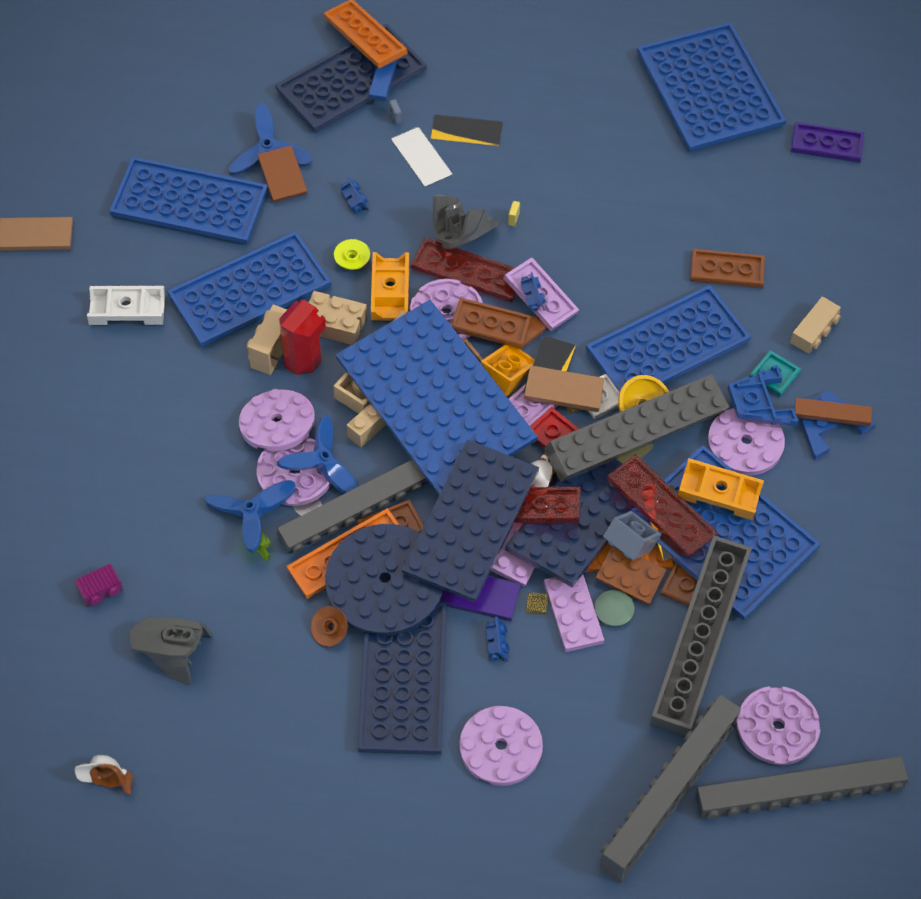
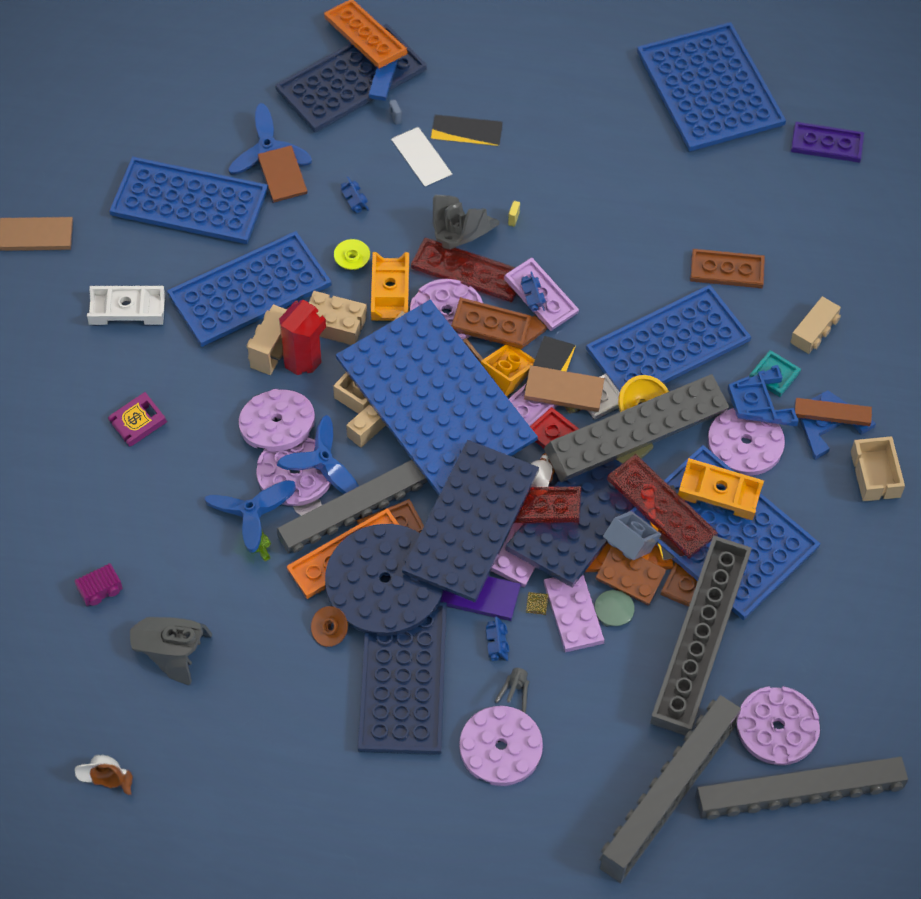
none -> magenta container [108,392,167,447]
none -> dark grey plant [495,668,529,714]
none -> tan piece [851,436,905,501]

